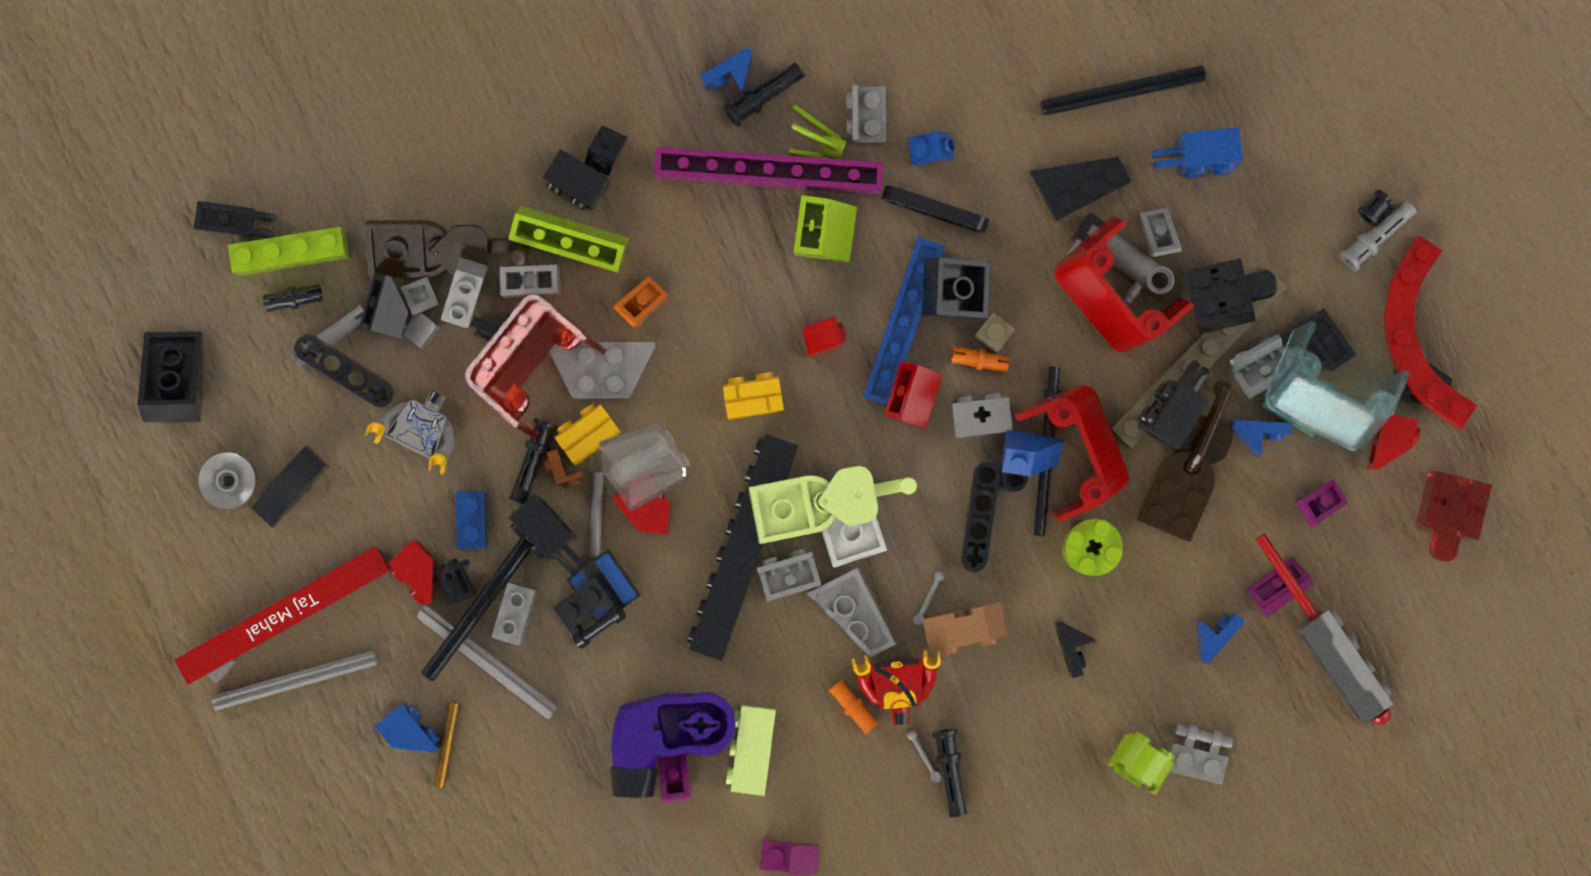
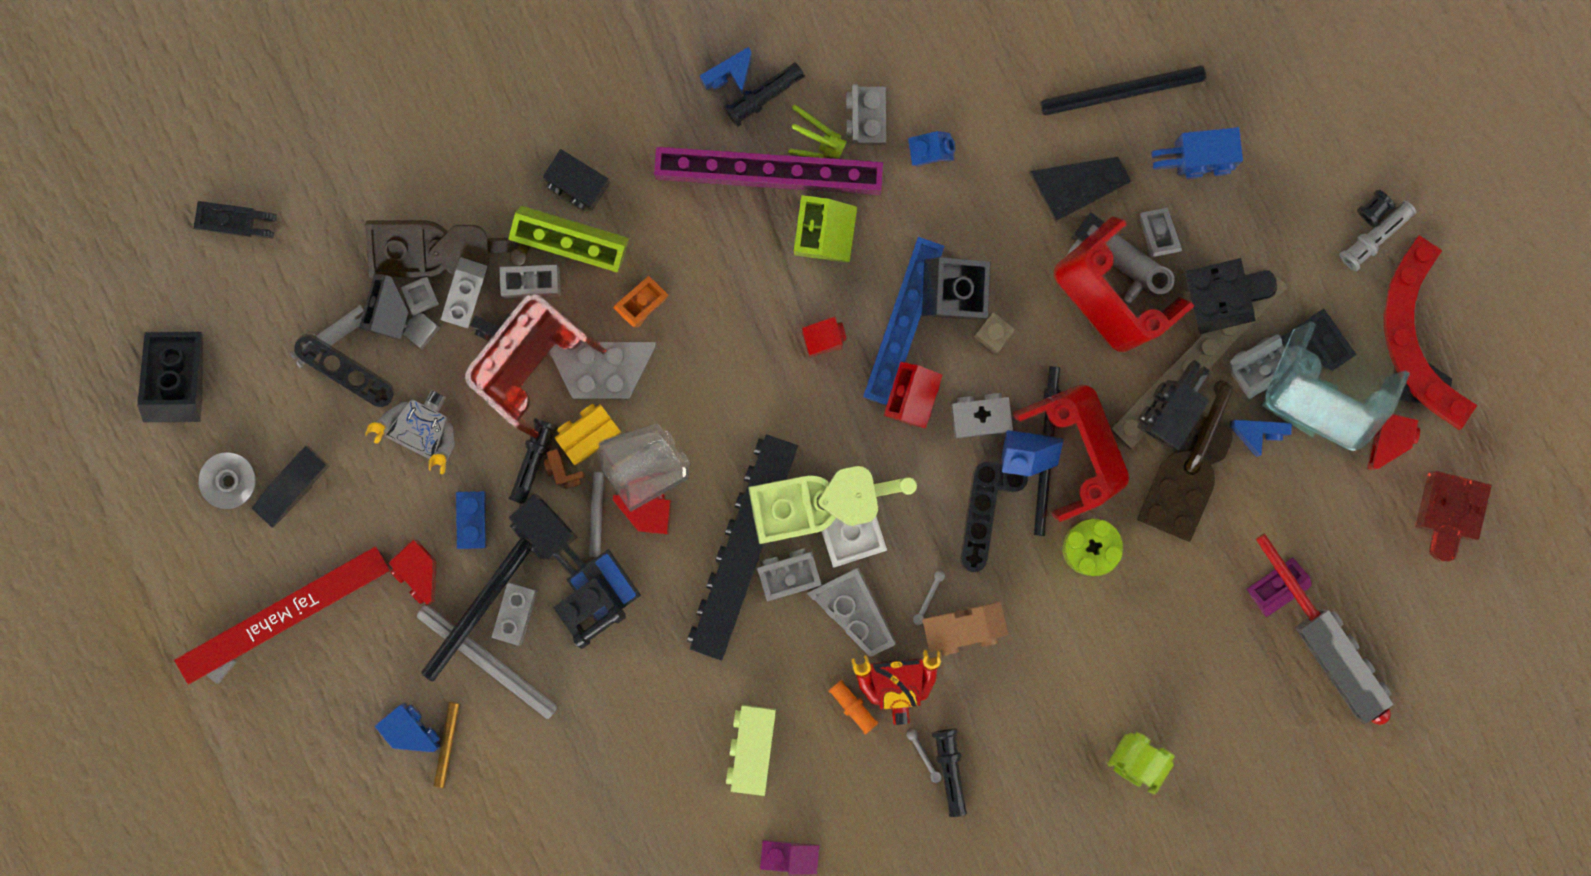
light grey axle [211,651,378,710] -> none
lime brick [228,227,350,277] -> none
black pin [263,284,323,312] -> none
black bracket [434,558,476,607] -> none
black bracket [584,125,627,176] -> none
dark purple piece [610,692,736,798] -> none
magenta slope [658,753,692,803] -> none
yellow brick [723,372,784,420] -> none
black beam [881,185,990,234] -> none
orange pin [951,345,1010,374] -> none
black slope [1054,621,1097,678] -> none
light grey plate [1170,724,1233,785] -> none
blue slope [1196,613,1245,664] -> none
magenta slope [1295,479,1348,527] -> none

